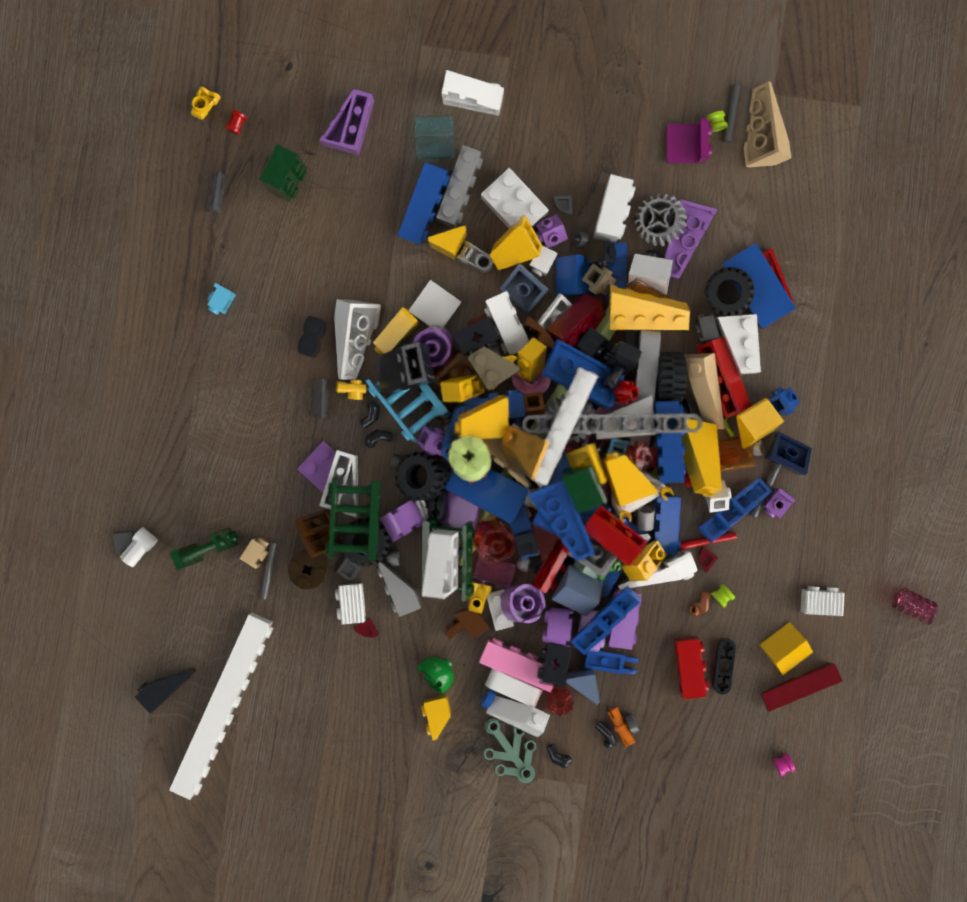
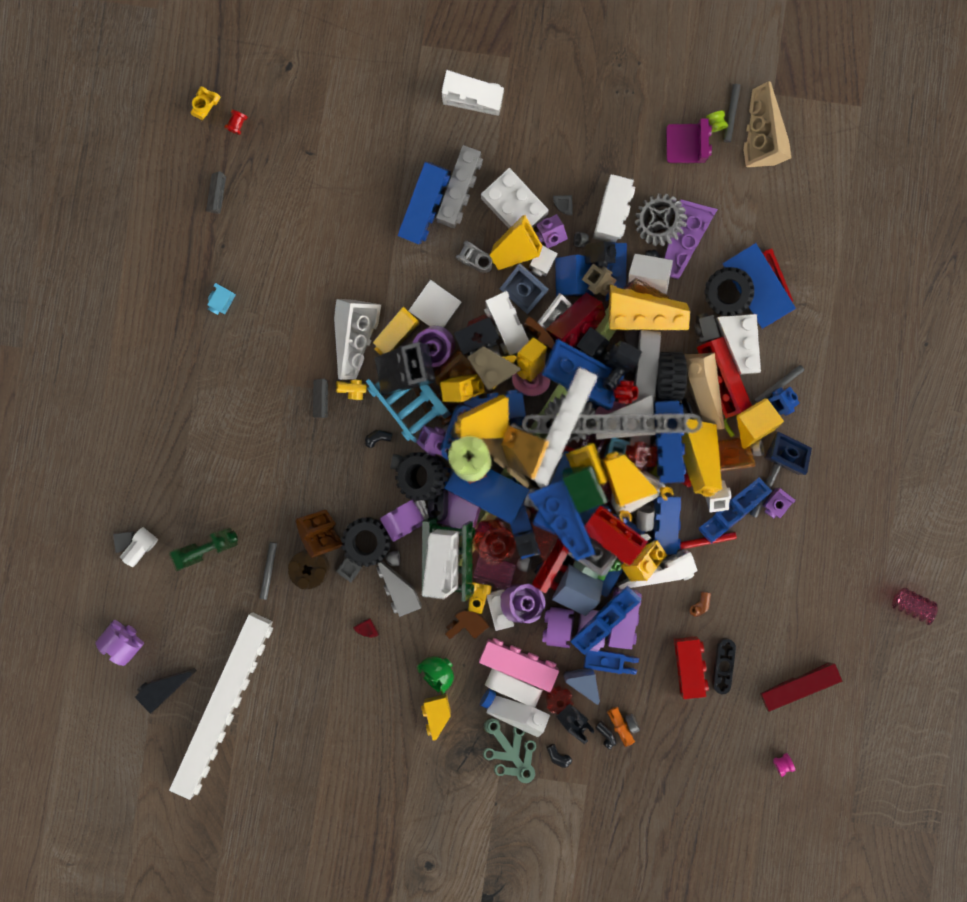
tan brick [240,537,269,569] -> none
dark green brick [259,144,307,202] -> none
black brick [298,315,326,358] -> none
medium lavender wing [298,441,336,493] -> none
medium lavender wedge [319,89,374,156] -> none
white wedge [319,450,359,517] -> none
dark green fence [325,479,381,560] -> none
white brick [335,582,366,624] -> none
black arm [359,401,380,429] -> none
clear light blue slope [415,116,455,159] -> none
yellow slope [428,225,467,260] -> none
dark orange brick [523,391,545,421] -> none
black brick [537,643,571,688] -> none
dark red tile [698,546,718,573] -> none
lime wheel [711,583,735,608] -> none
yellow slope [759,622,813,675] -> none
white brick [800,586,844,616] -> none
none -> medium lavender brick [95,620,144,666]
none -> black hinge [556,704,594,744]
none -> dark grey bar [754,365,805,403]

